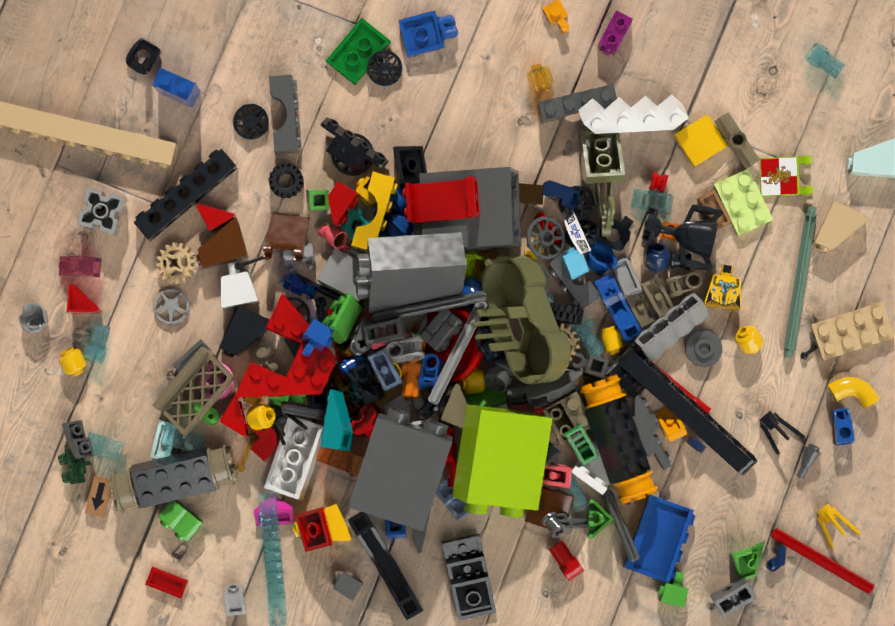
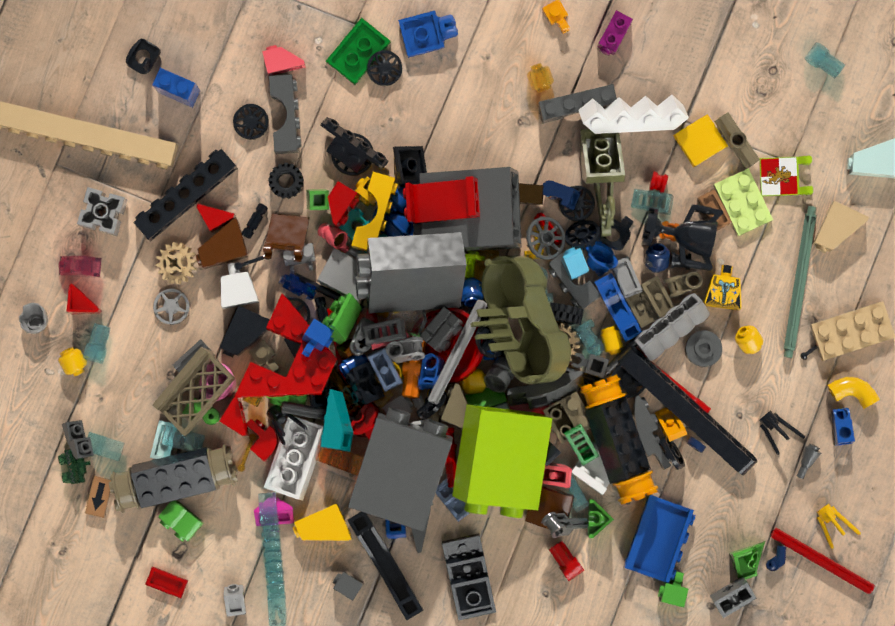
yellow head [246,404,275,430] -> none
red slope [295,507,334,552] -> none
dark grey axle [373,291,487,323] -> none
white sticker [562,209,591,254] -> none
dark grey axle [603,490,640,562] -> none
none -> black axle [242,203,268,239]
none -> coral slope [262,45,306,76]
none -> black wheel [660,436,685,470]

